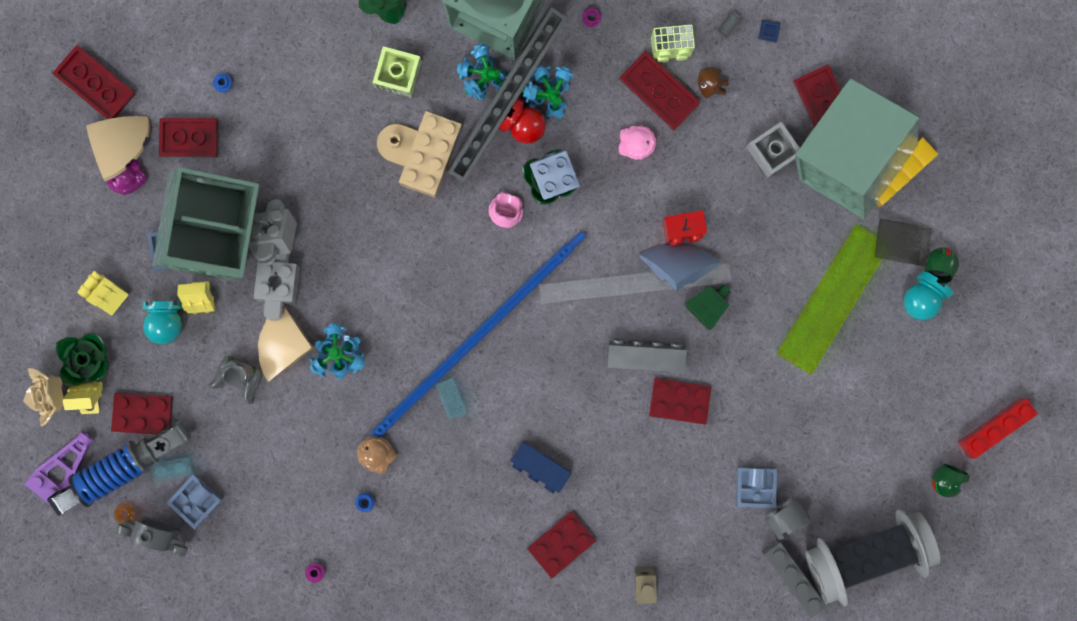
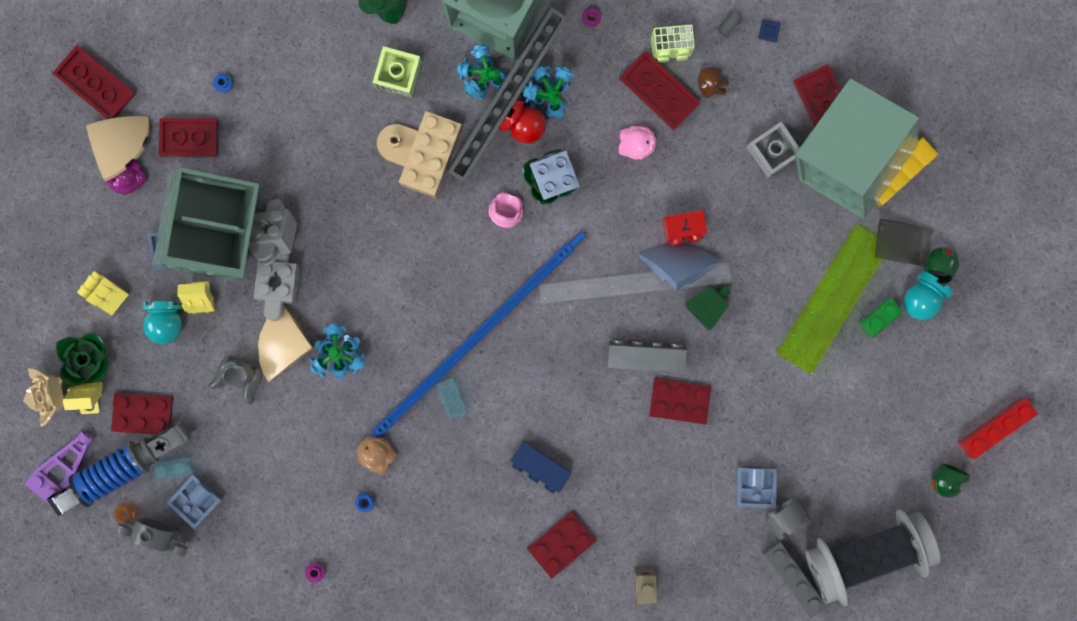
none -> green brick [858,299,903,338]

